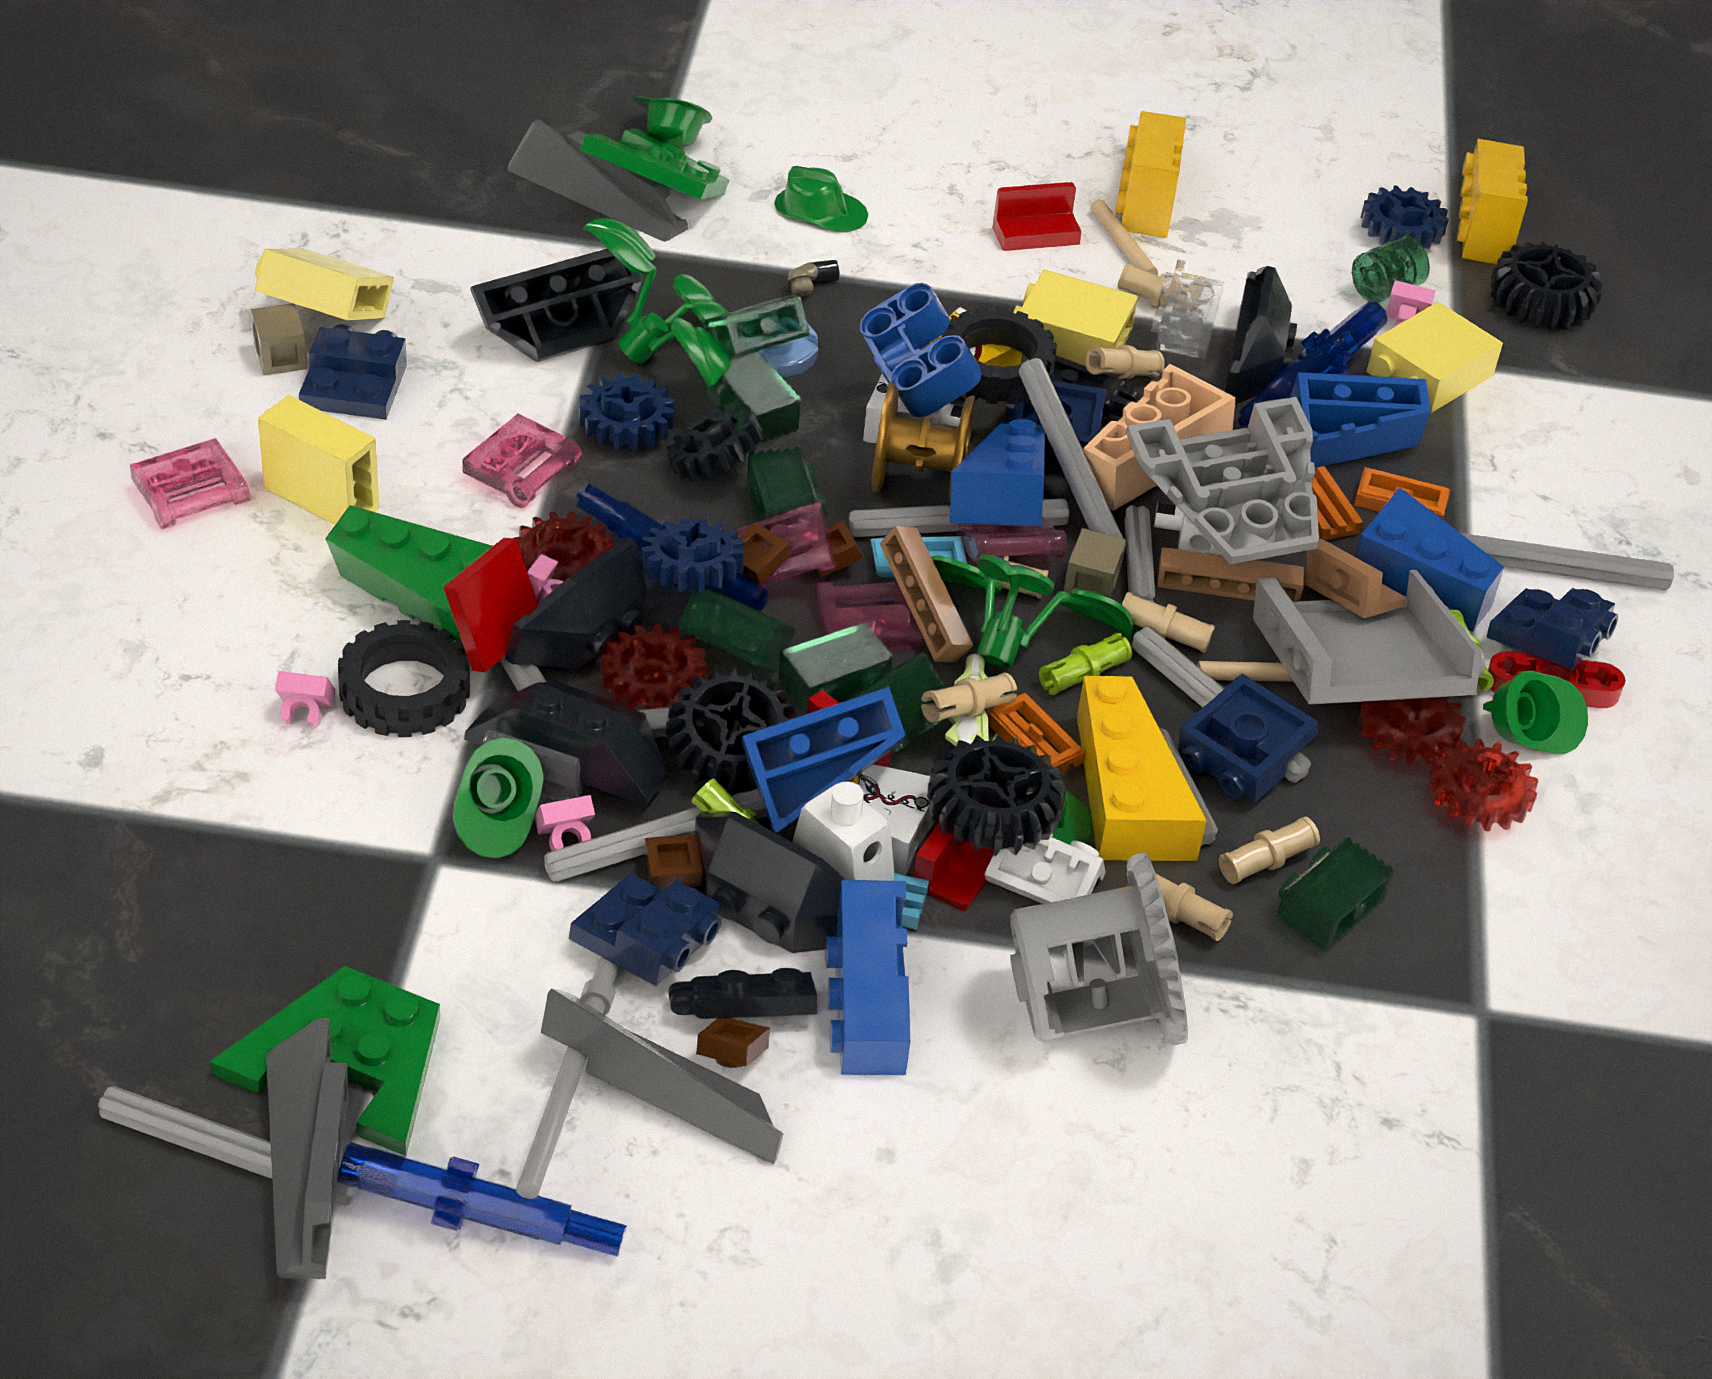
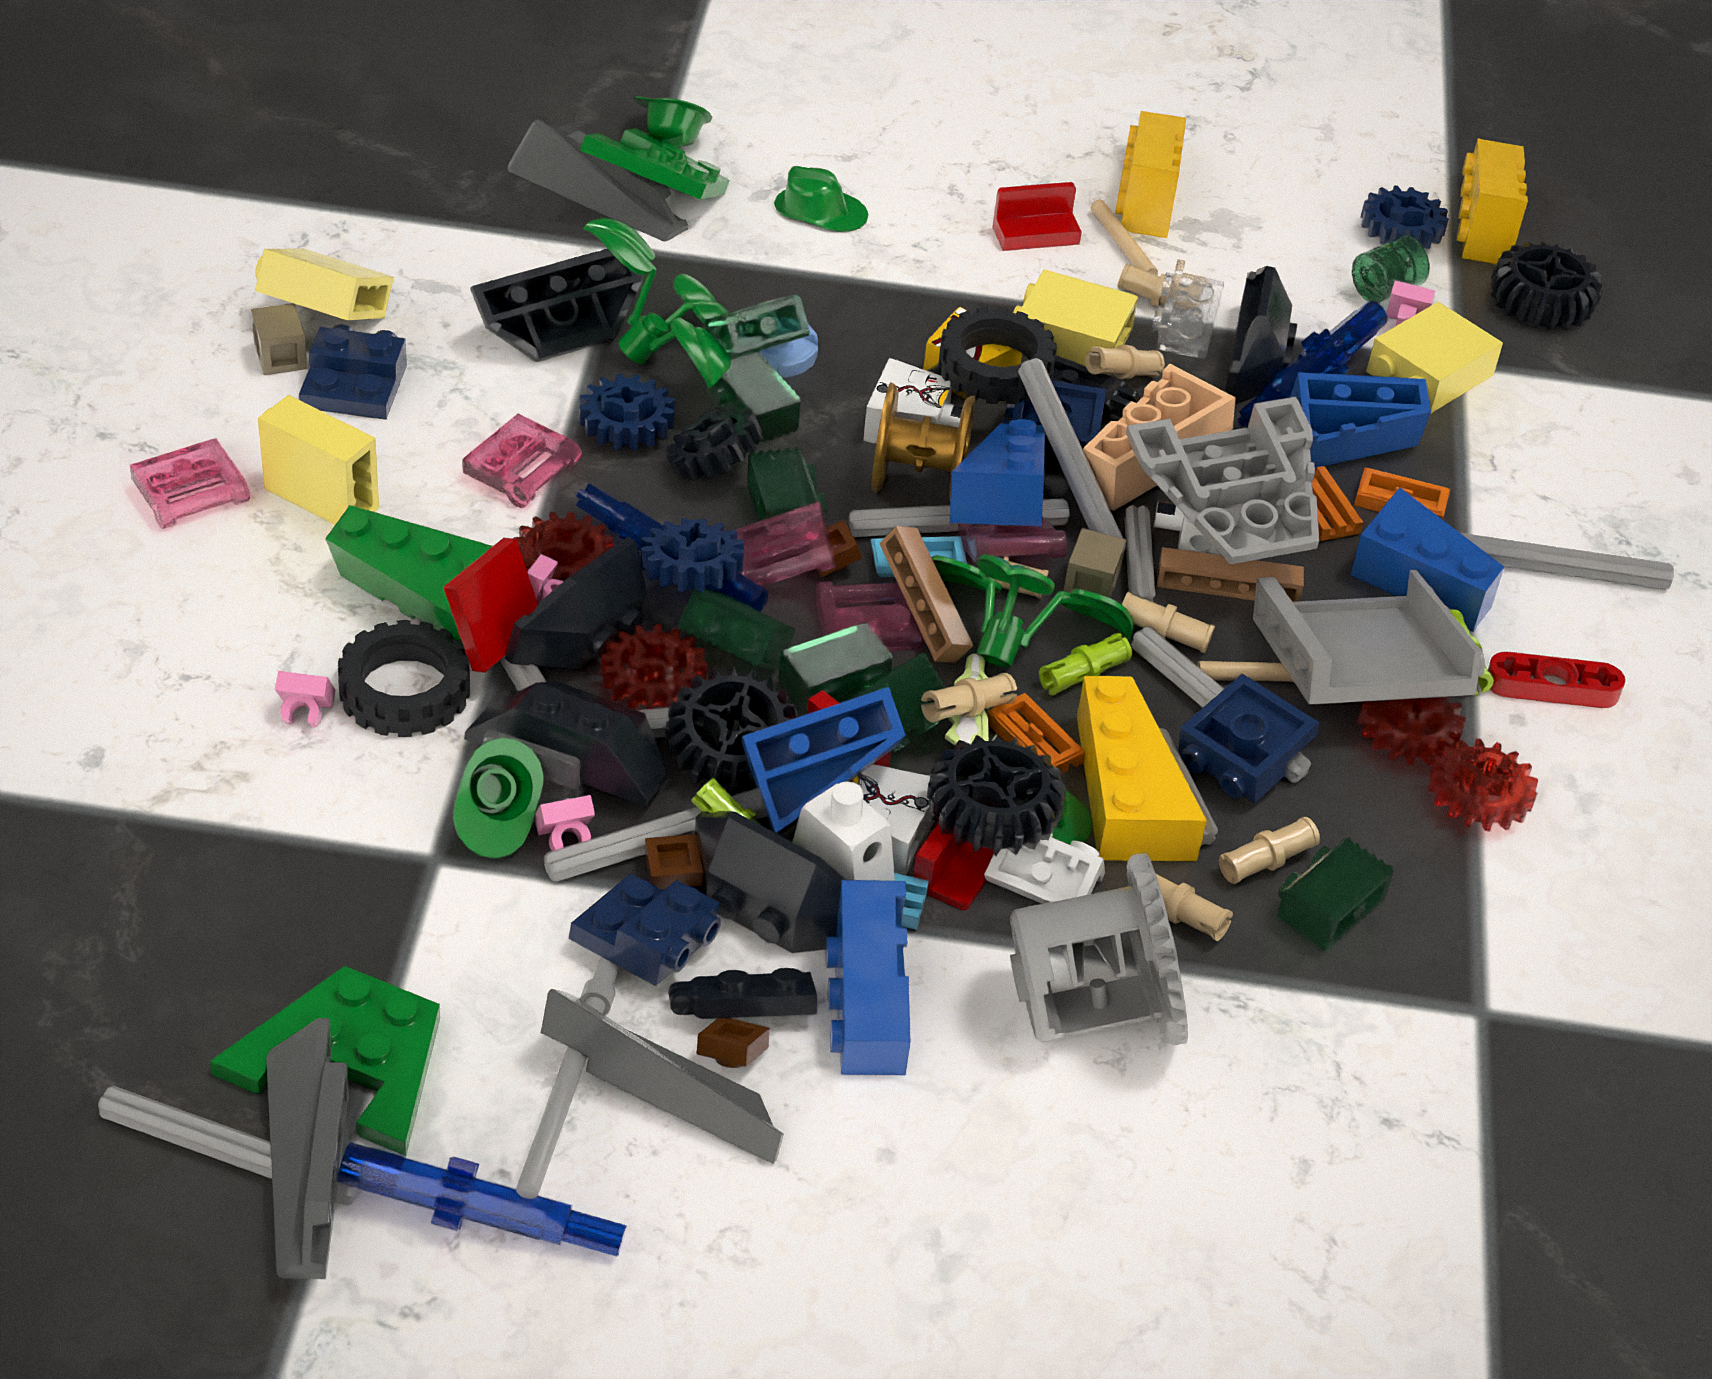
reddish brown plate [737,522,792,585] -> none
arm [788,260,840,297] -> none
blue beam [859,283,982,417] -> none
medium nougat panel [1304,539,1405,618] -> none
green piece [1483,671,1588,754] -> none
dark blue plate [1486,588,1619,670] -> none

